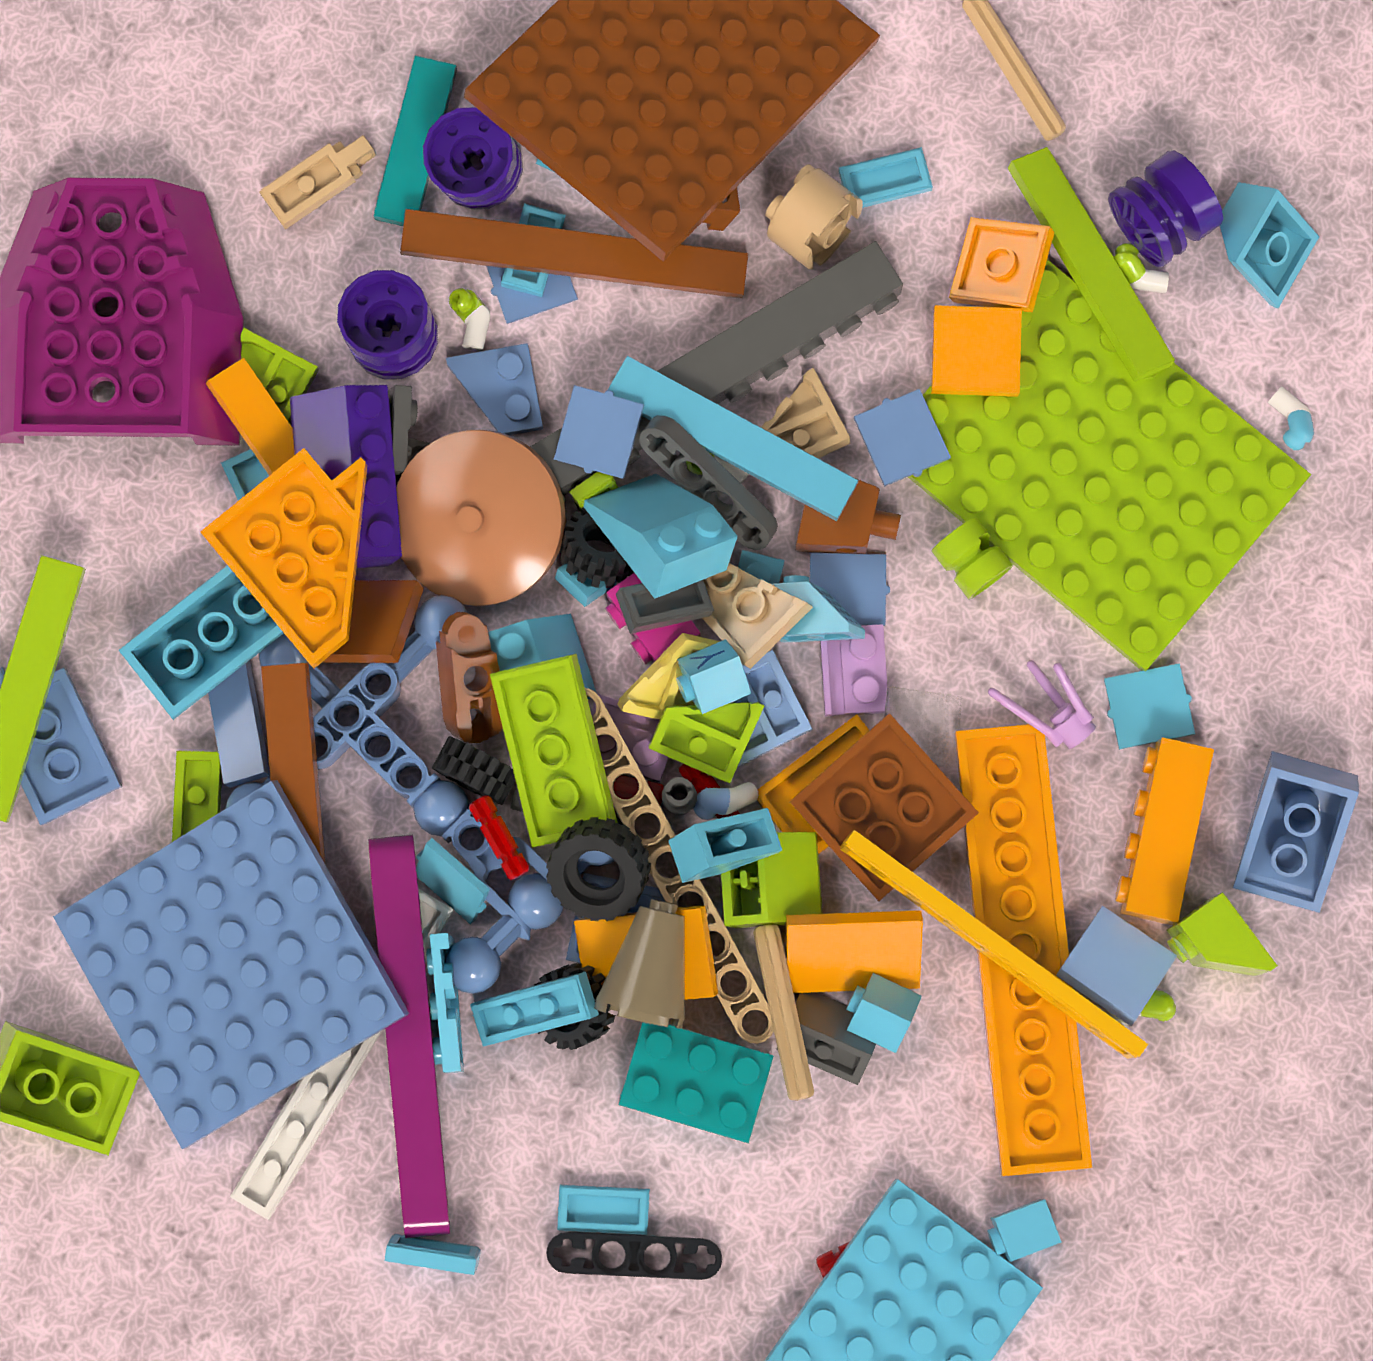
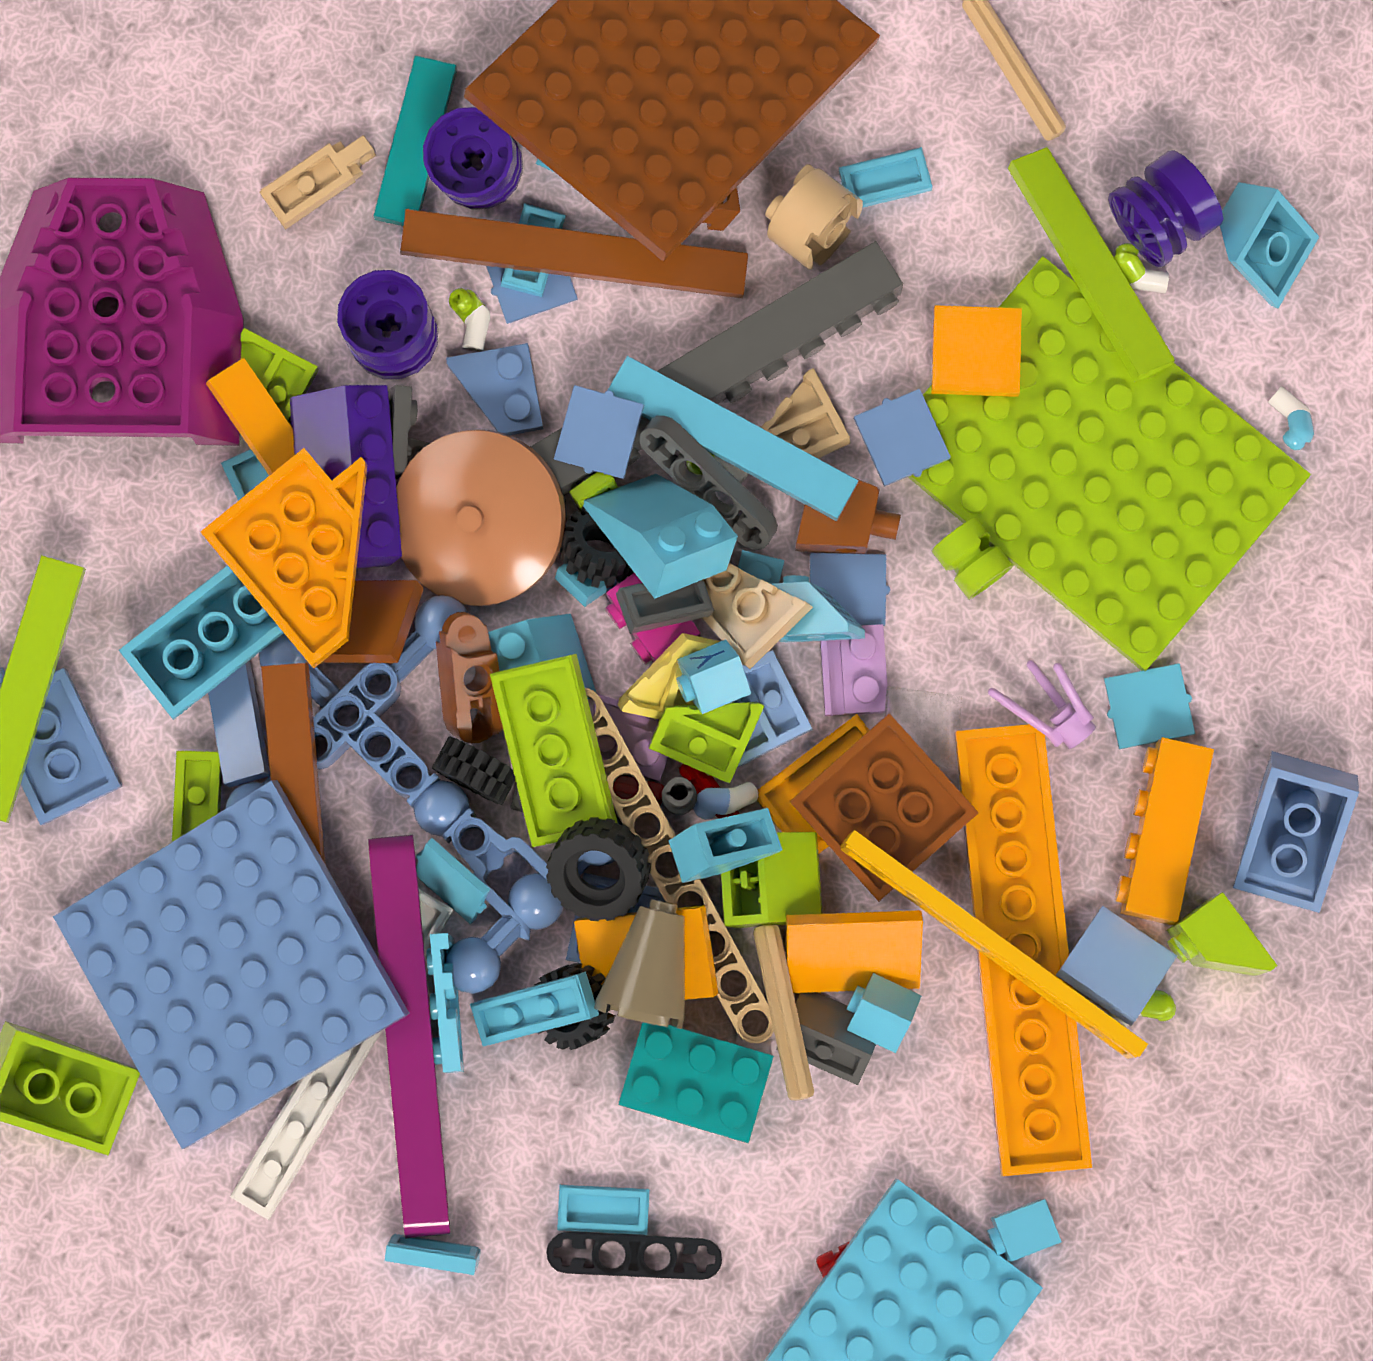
red axle [469,795,529,880] -> none
light orange tile [949,217,1054,313] -> none

